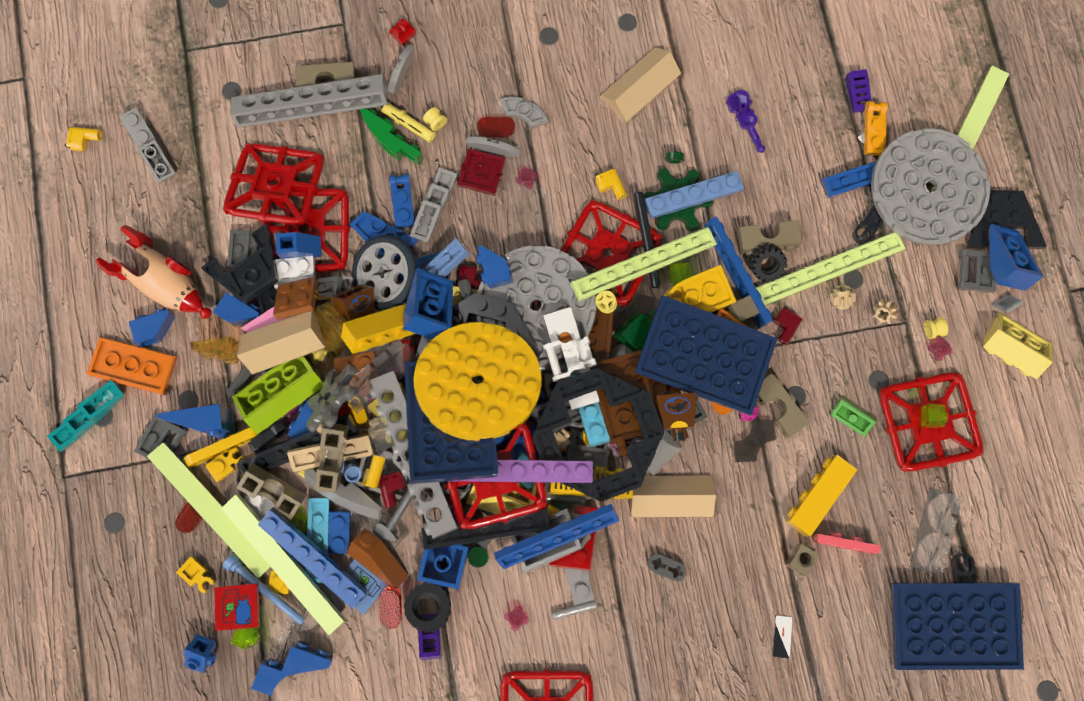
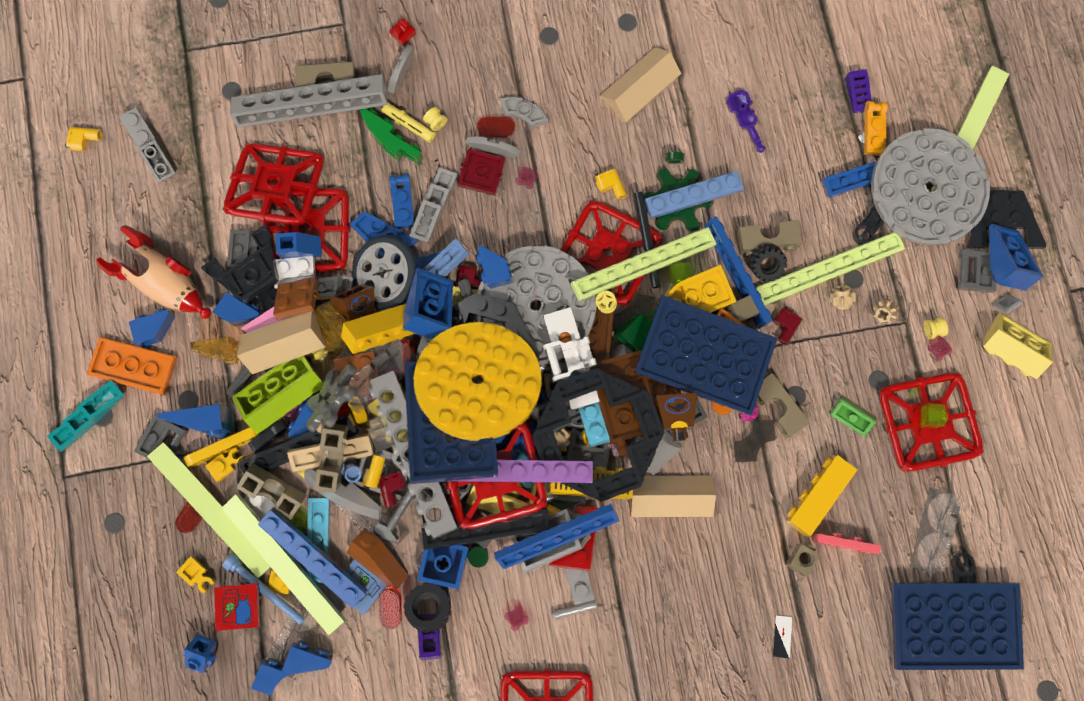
clear neon green plate [230,627,260,650] -> none
blue plate [328,511,351,554] -> none
dark grey beam [647,554,686,581] -> none

